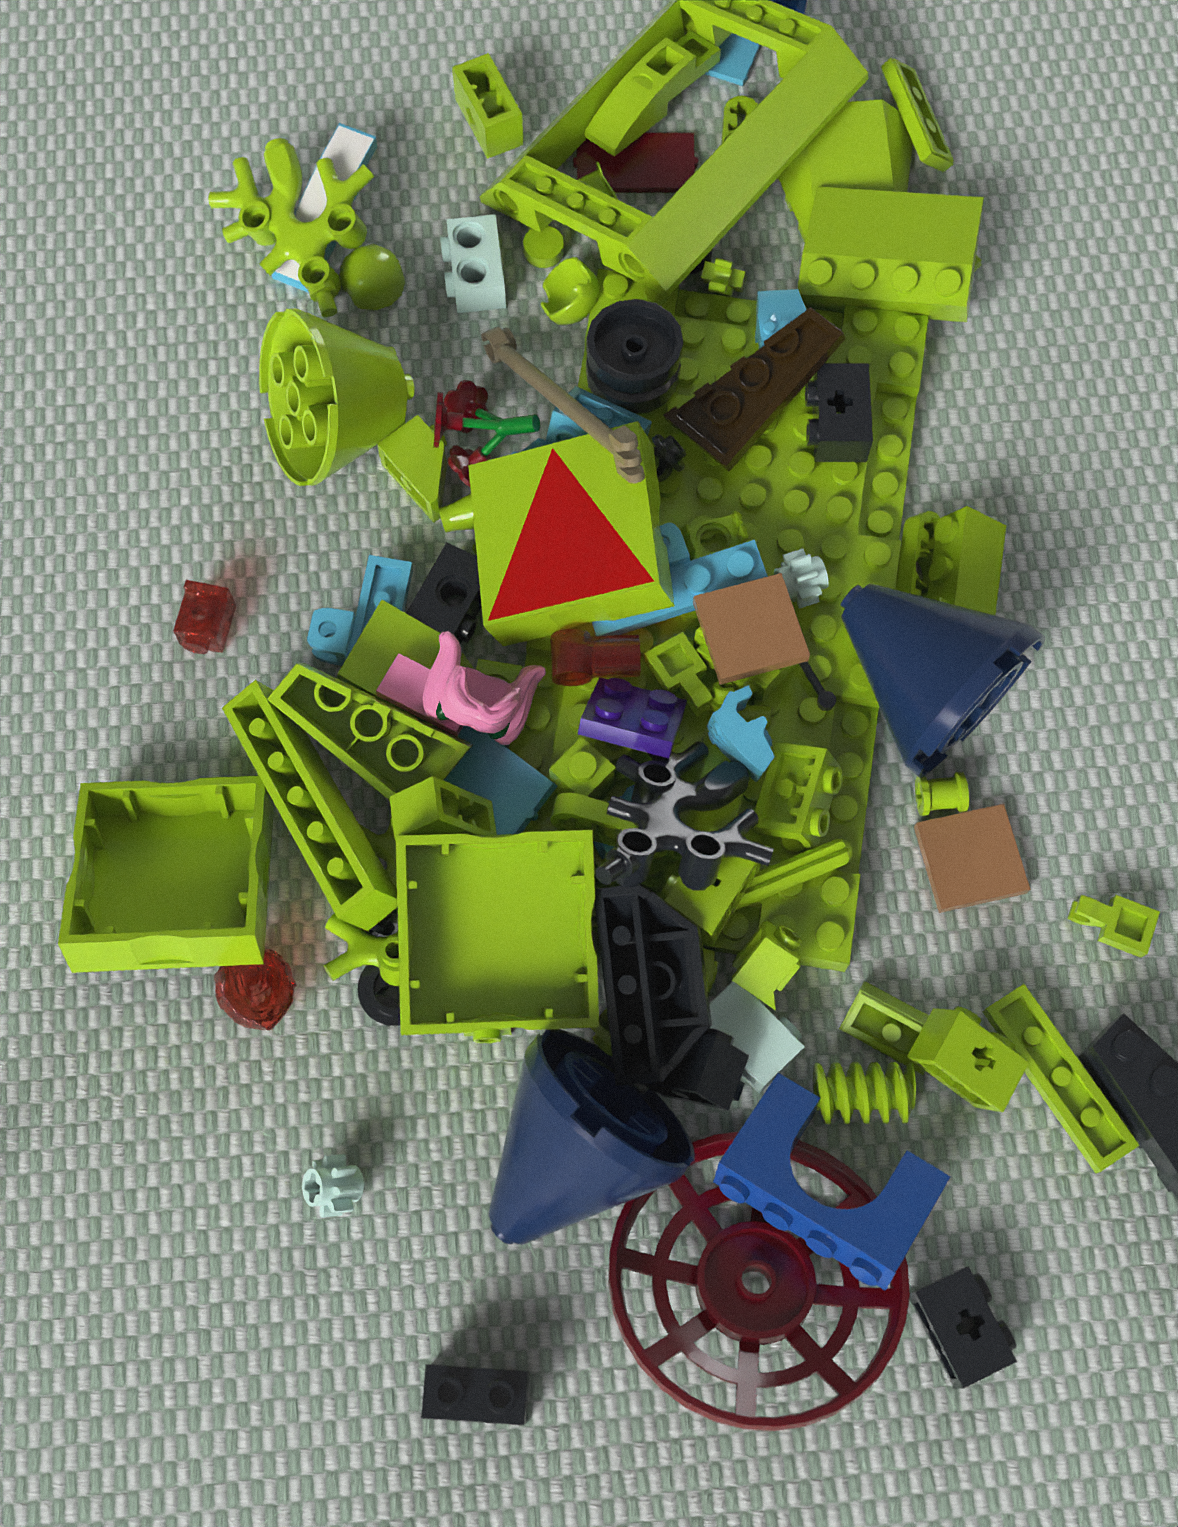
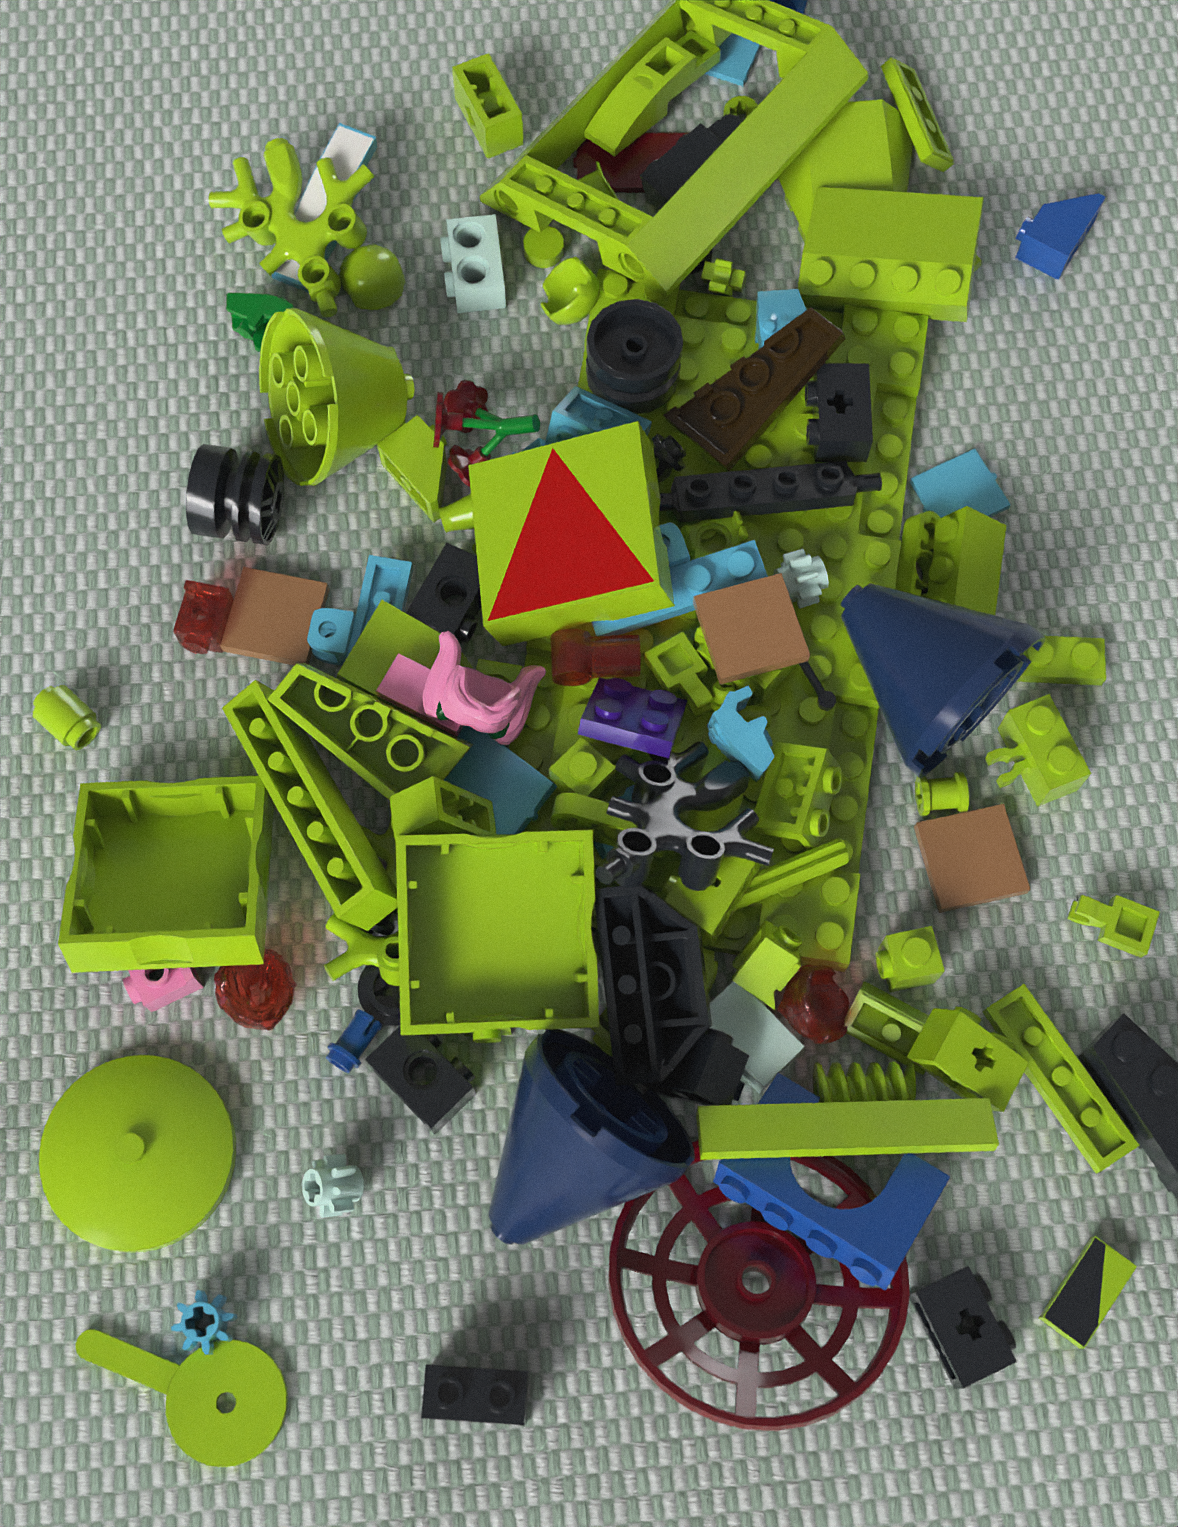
dark tan hinge [481,326,645,483] -> none
none -> lime brick [33,685,101,750]
none -> lime dish [39,1055,236,1253]
none -> lime piece [75,1329,288,1467]
none -> bright pink brick [123,967,204,1012]
none -> medium azure gear [171,1290,238,1355]
none -> black wheel [186,444,284,545]
none -> medium nougat tile [220,567,330,666]
none -> green hand [226,293,294,352]
none -> blue pin [326,1009,383,1073]
none -> black brick [365,1026,476,1135]
none -> black hinge [640,113,742,210]
none -> black plate [659,461,882,522]
none -> lime tile [696,1098,999,1160]
none -> clear red hair [777,964,850,1044]
none -> lime brick [875,926,945,993]
none -> medium azure piece [909,449,1011,518]
none -> lime brick [985,694,1091,807]
none -> blue slope [1015,193,1106,280]
none -> lime plate [1016,636,1106,686]
none -> black tile [1039,1236,1137,1349]

